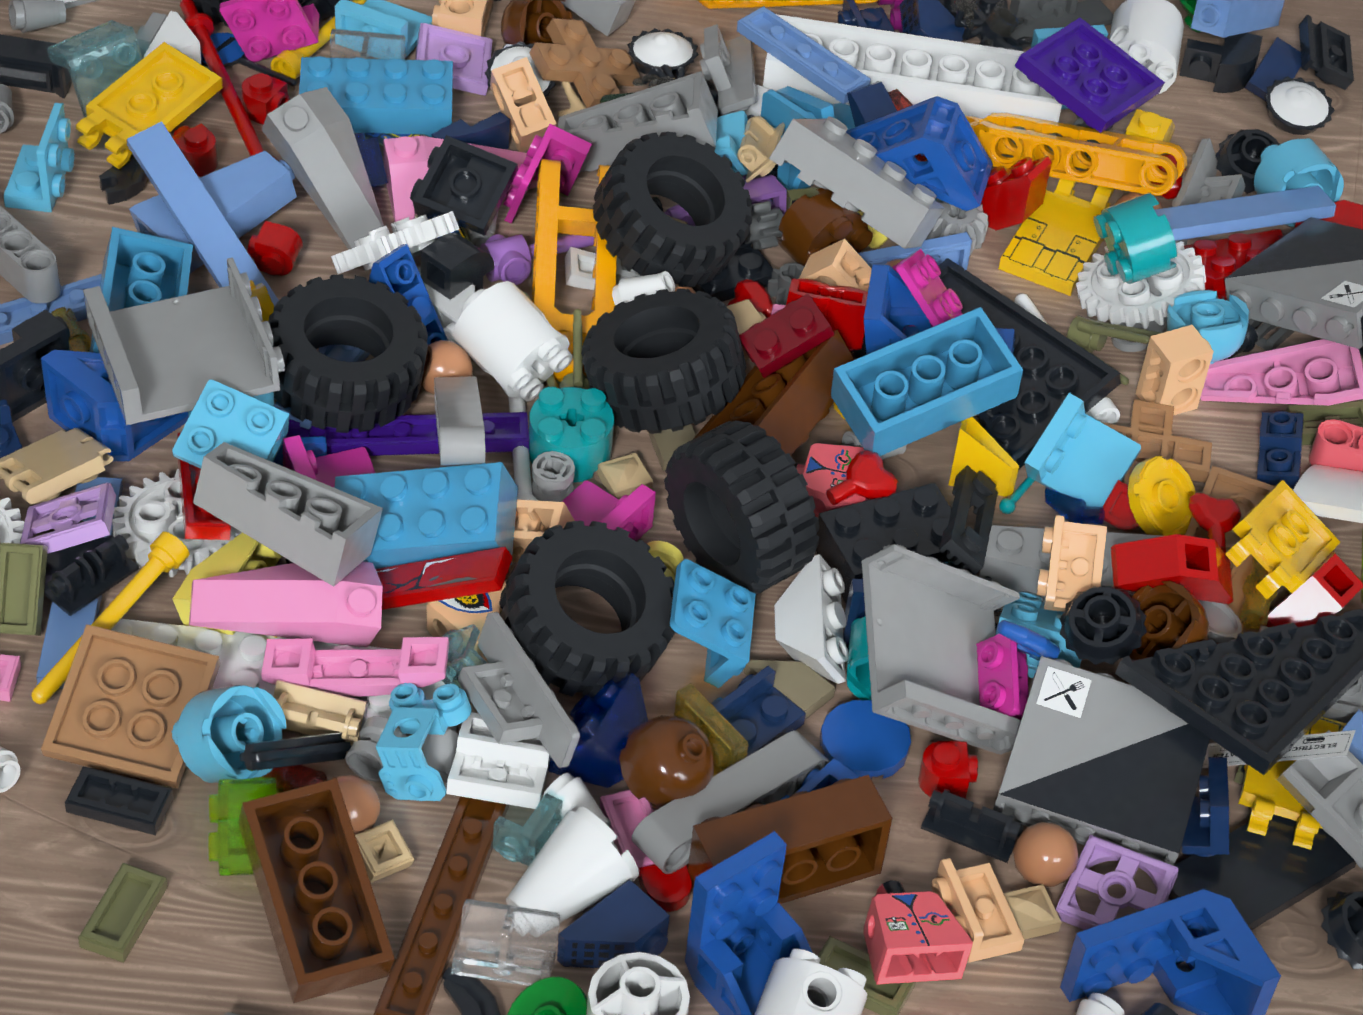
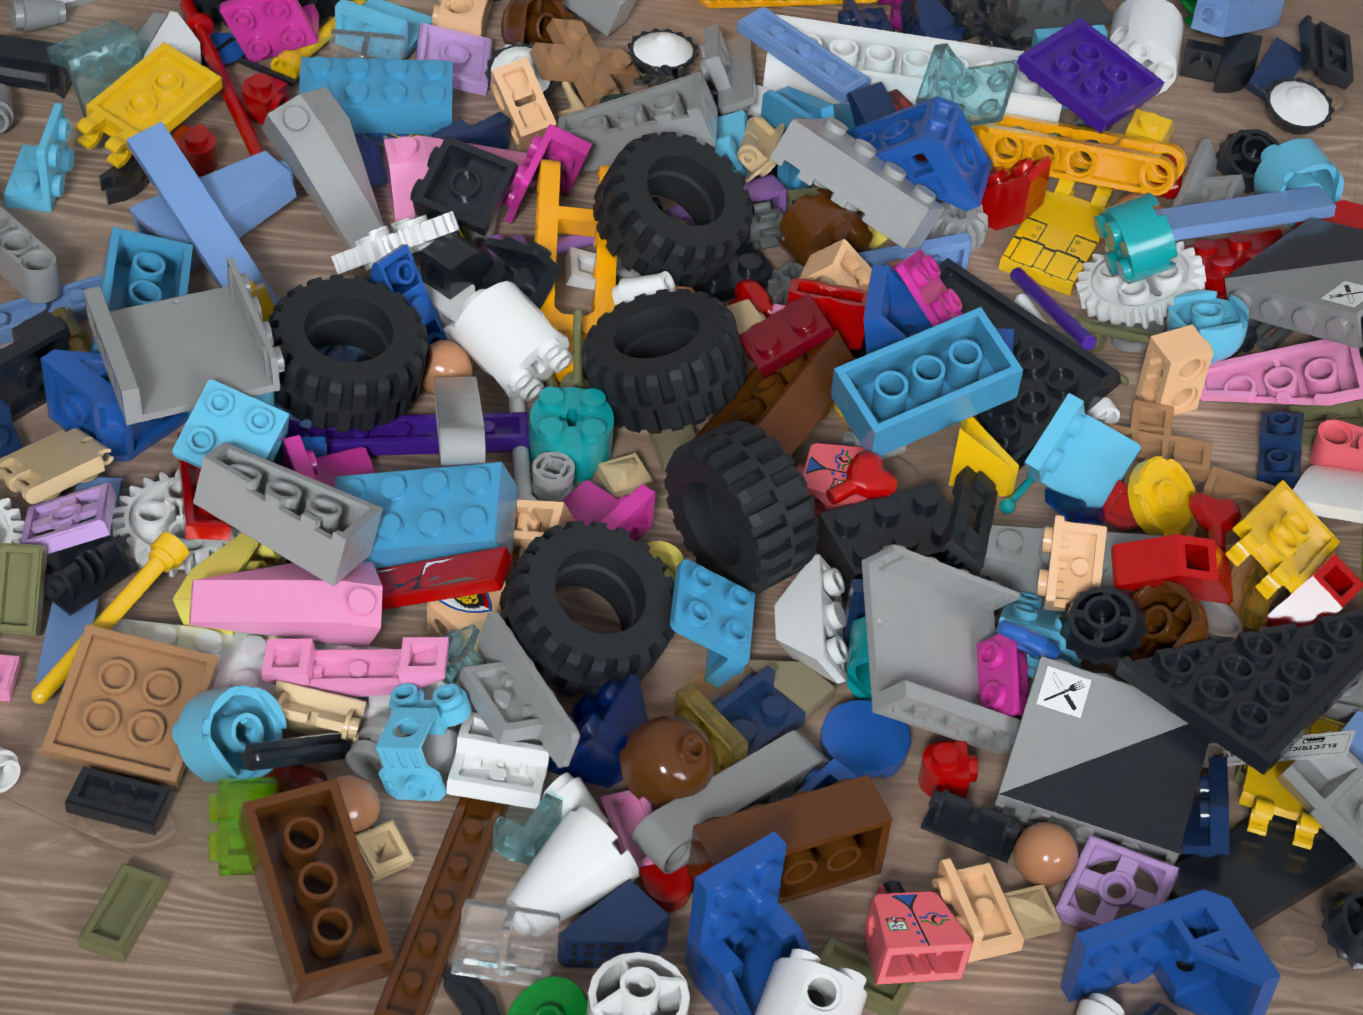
red plate [247,221,303,276] -> none
none -> black bracket [479,237,562,309]
none -> clear light blue bracket [915,43,1019,126]
none -> dark purple bar [1010,268,1096,350]

